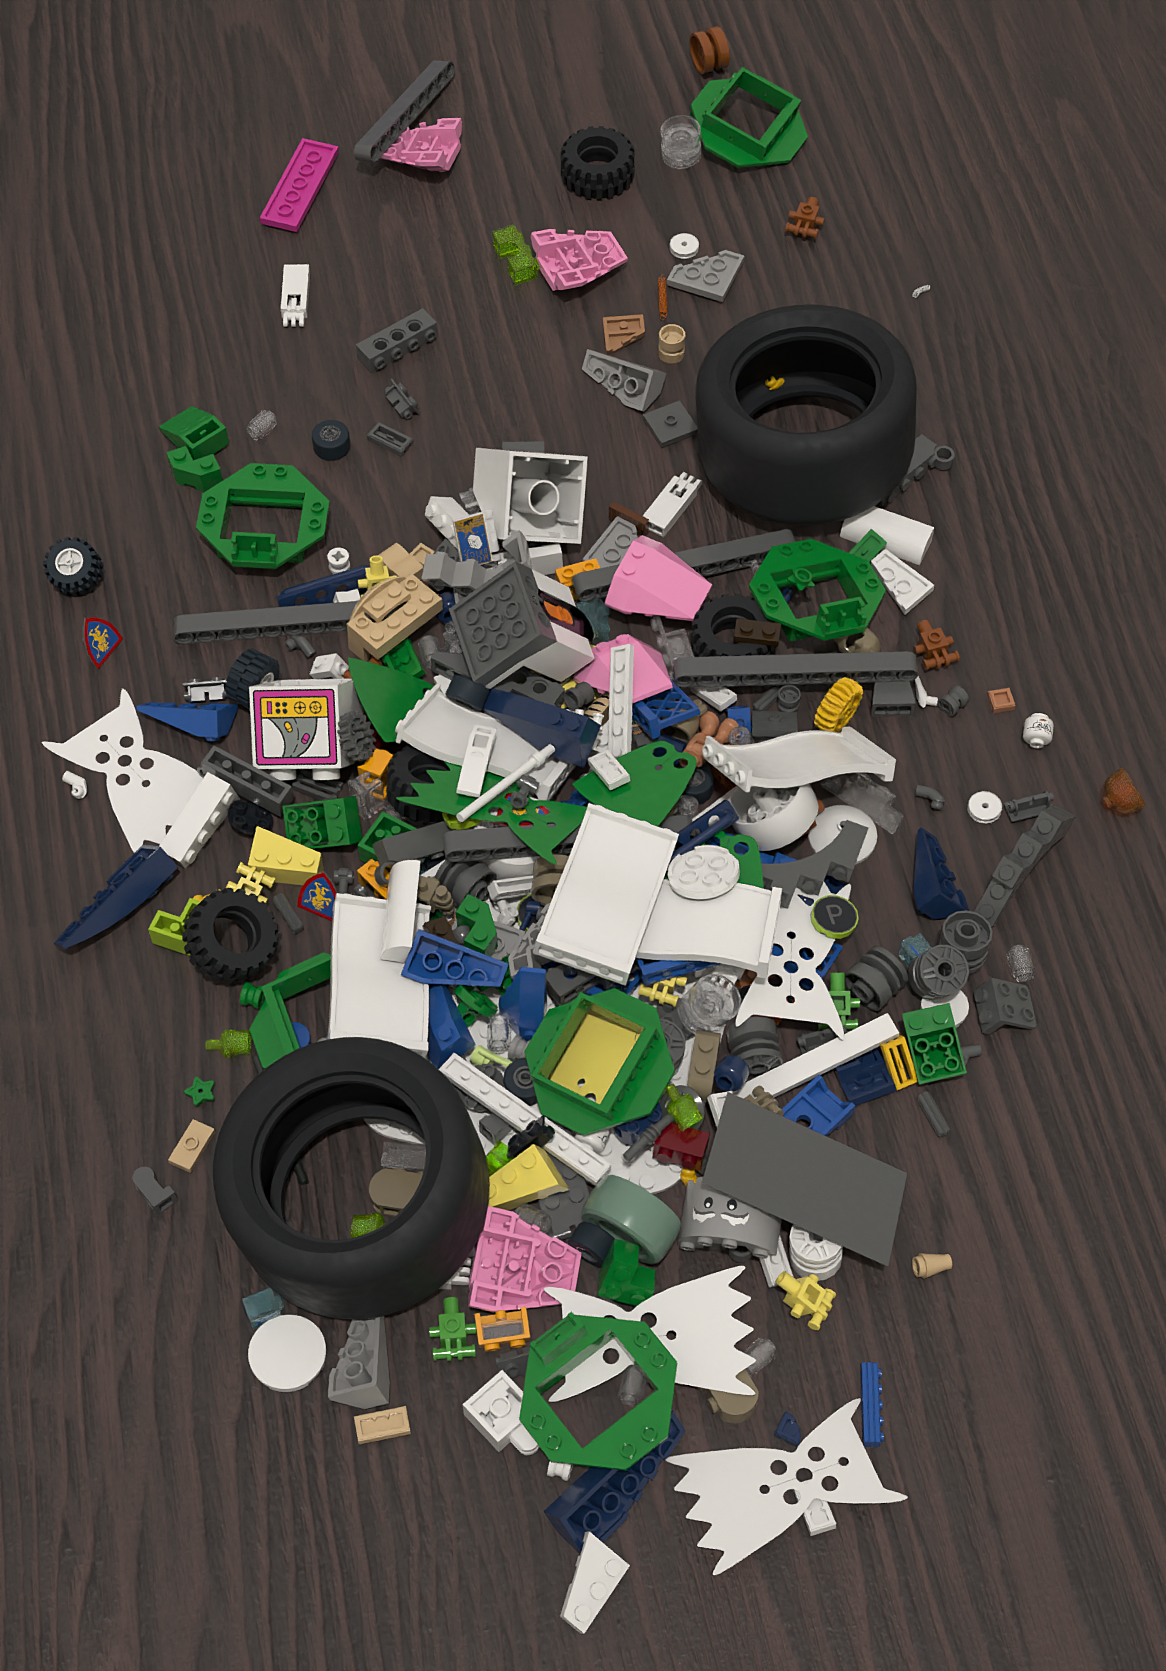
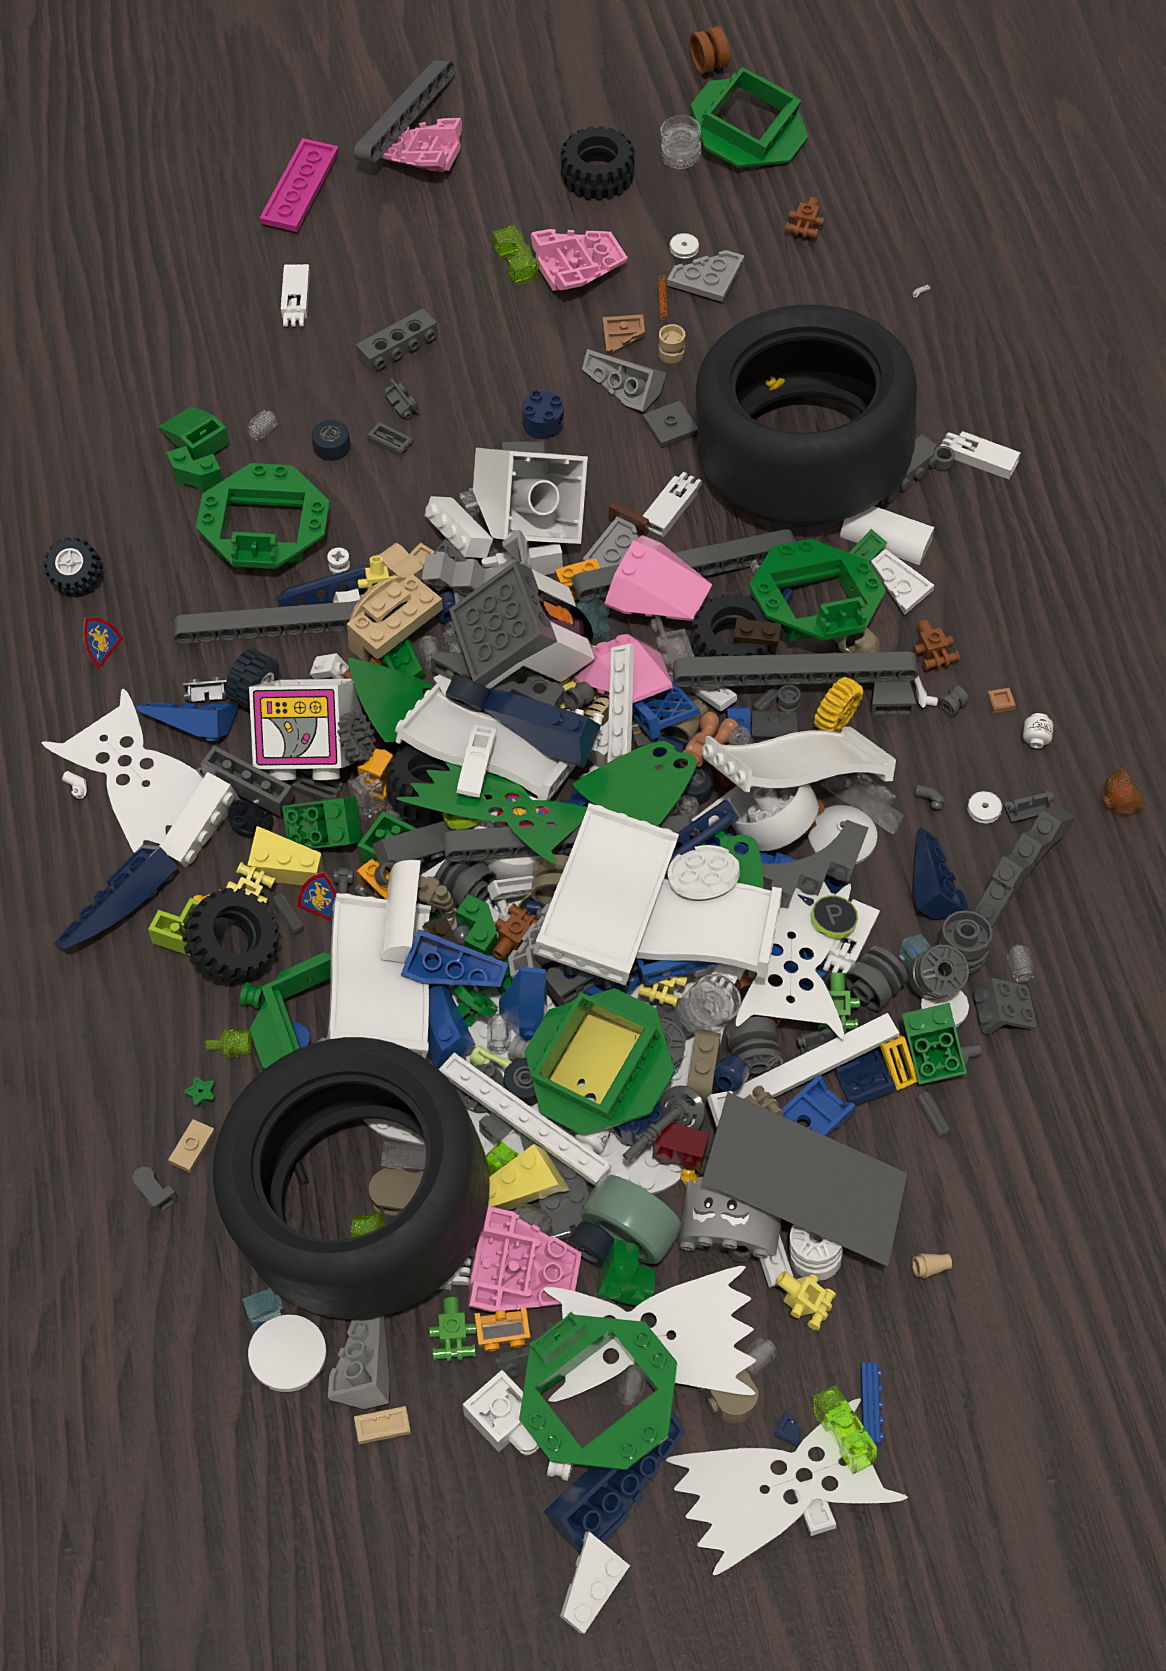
dark grey arm [285,635,316,658] -> none
piece [452,509,501,565] -> none
white bar [456,744,555,822] -> none
black hinge [507,1115,555,1159] -> none
dark grey bar [510,774,540,808] -> none
white plate [588,749,631,790] -> none
clear neon green piece [666,1083,704,1131] -> none
green plate [787,568,815,591] -> none
none -> dark orange piece [492,903,538,960]
none -> dark blue brick [522,389,564,439]
none -> clear neon green arch [813,1385,877,1474]
none -> white hinge [823,899,880,973]
none -> white hinge [940,431,1021,479]

